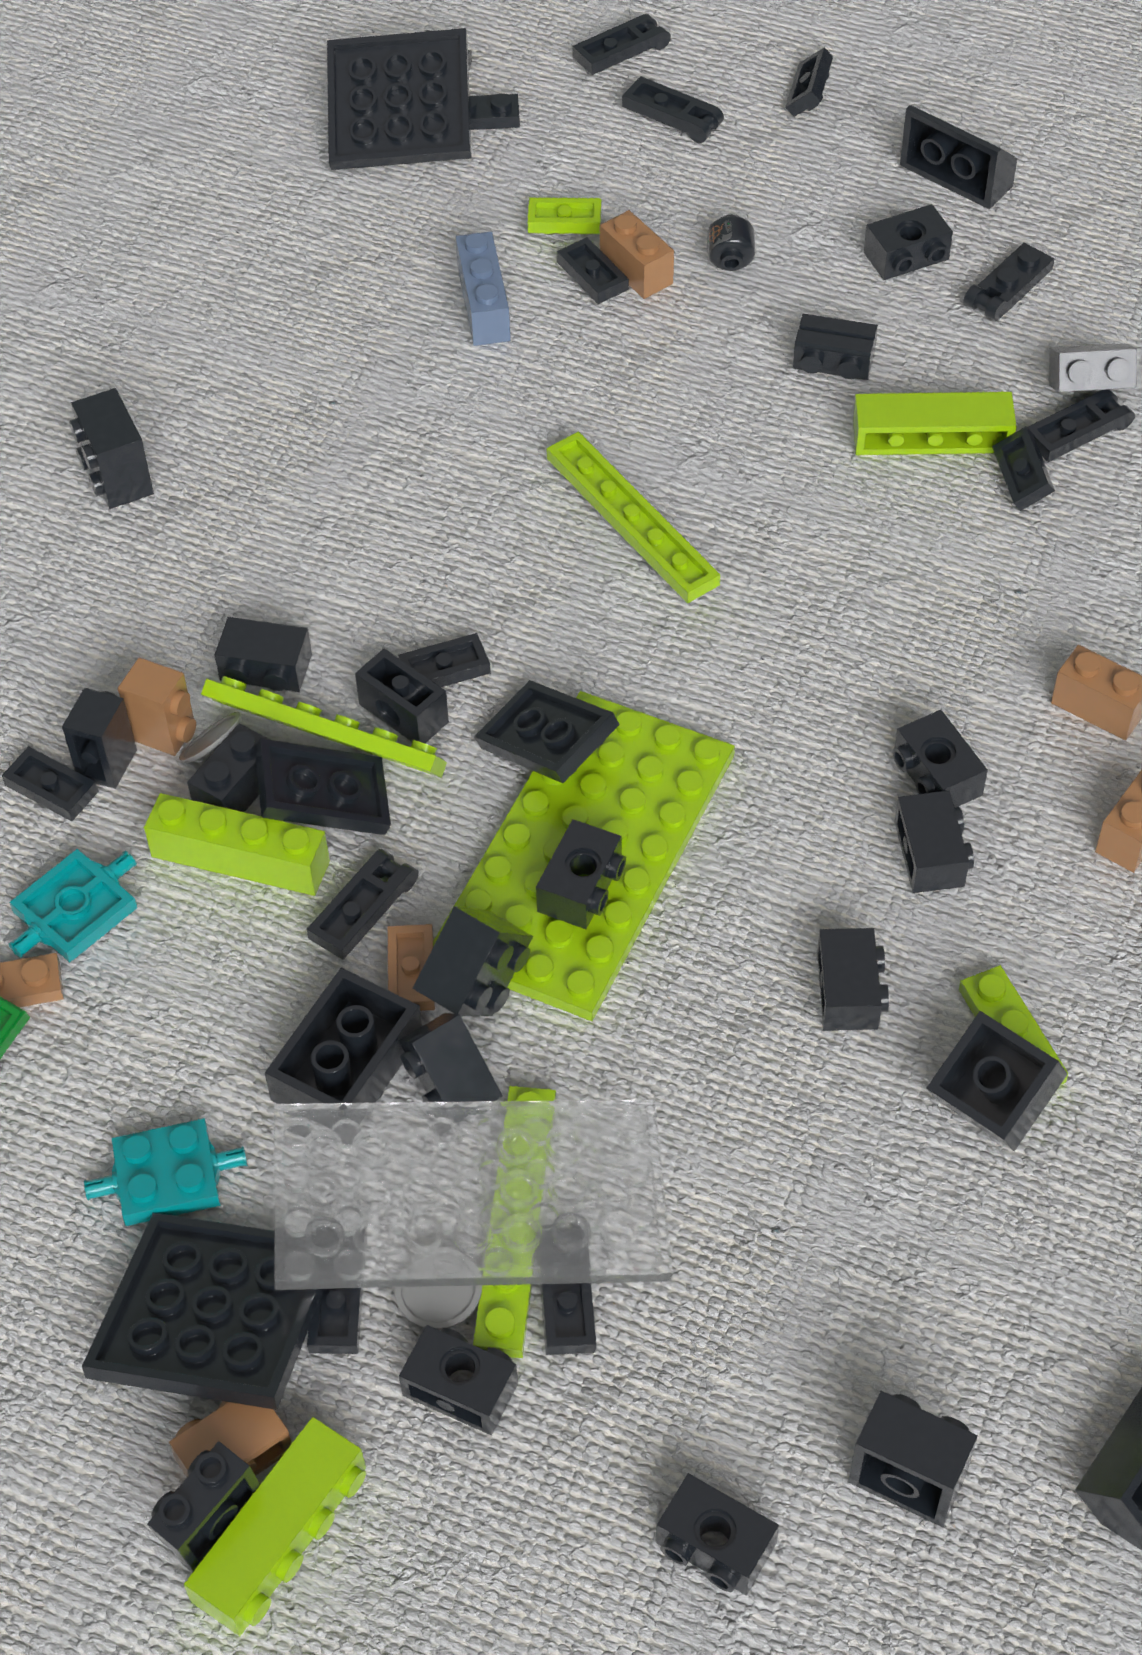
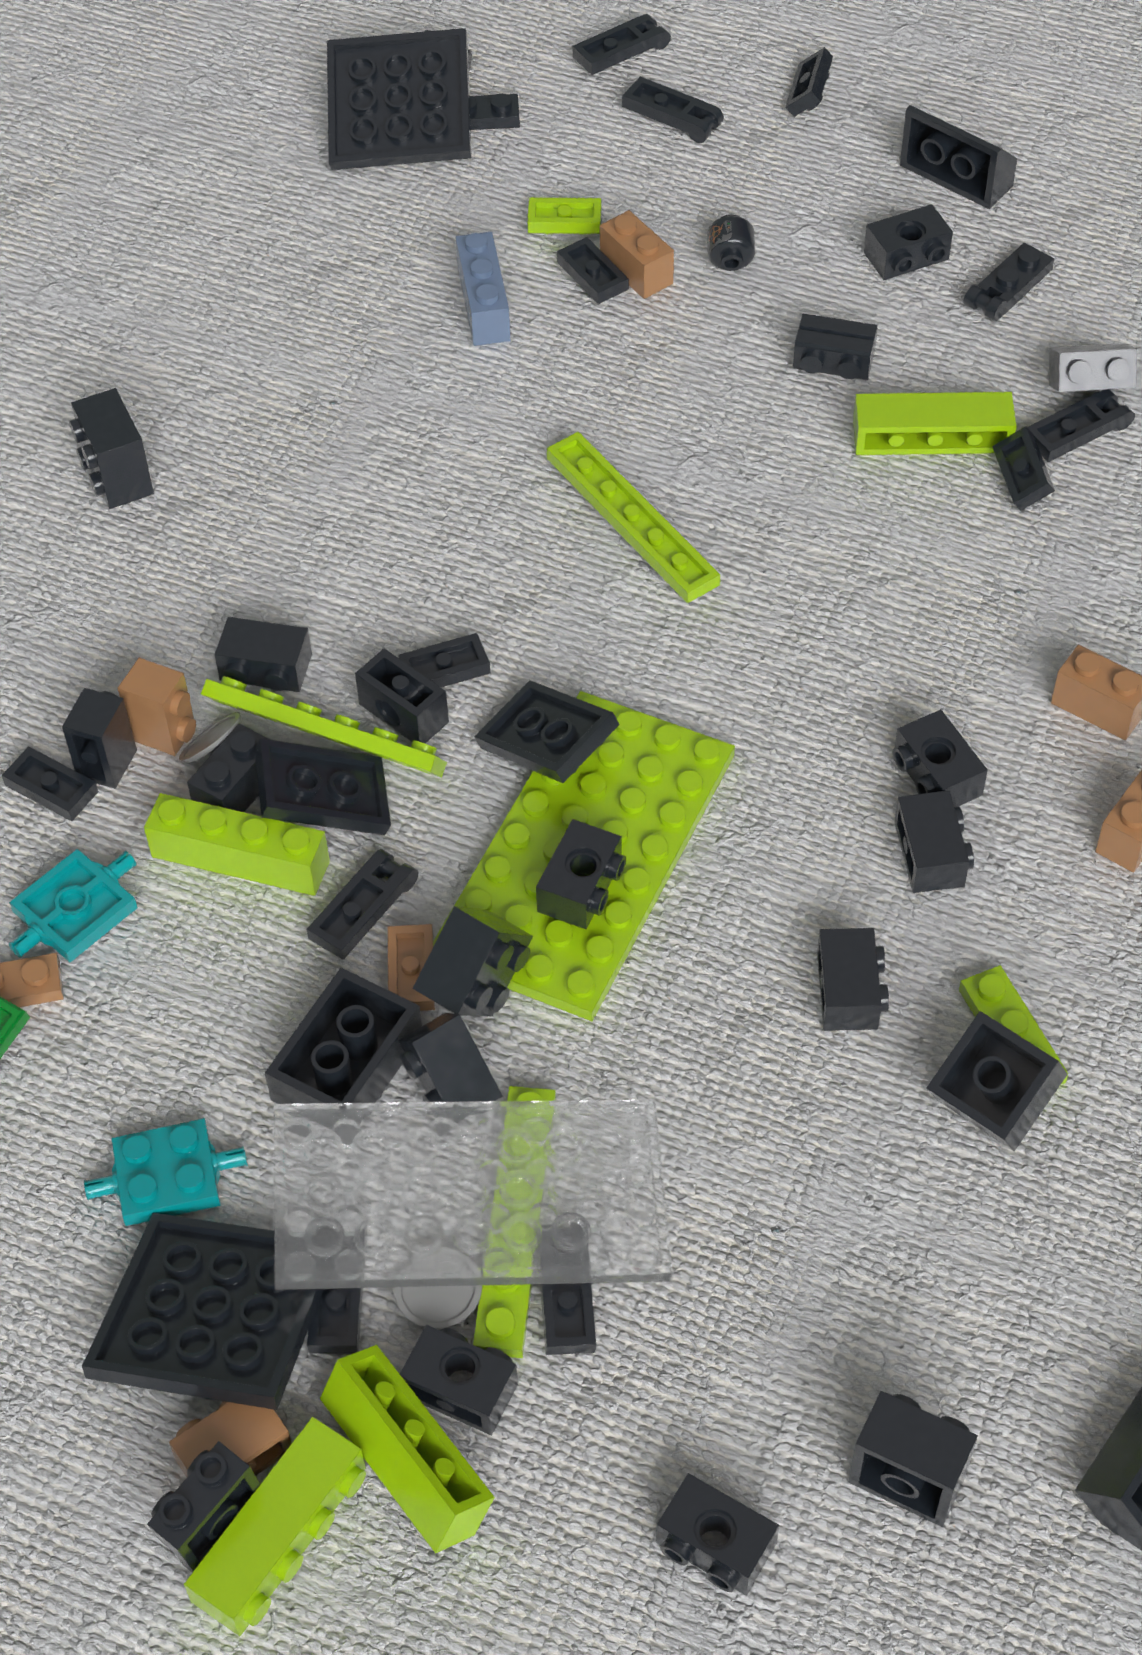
none -> lime brick [320,1345,495,1554]

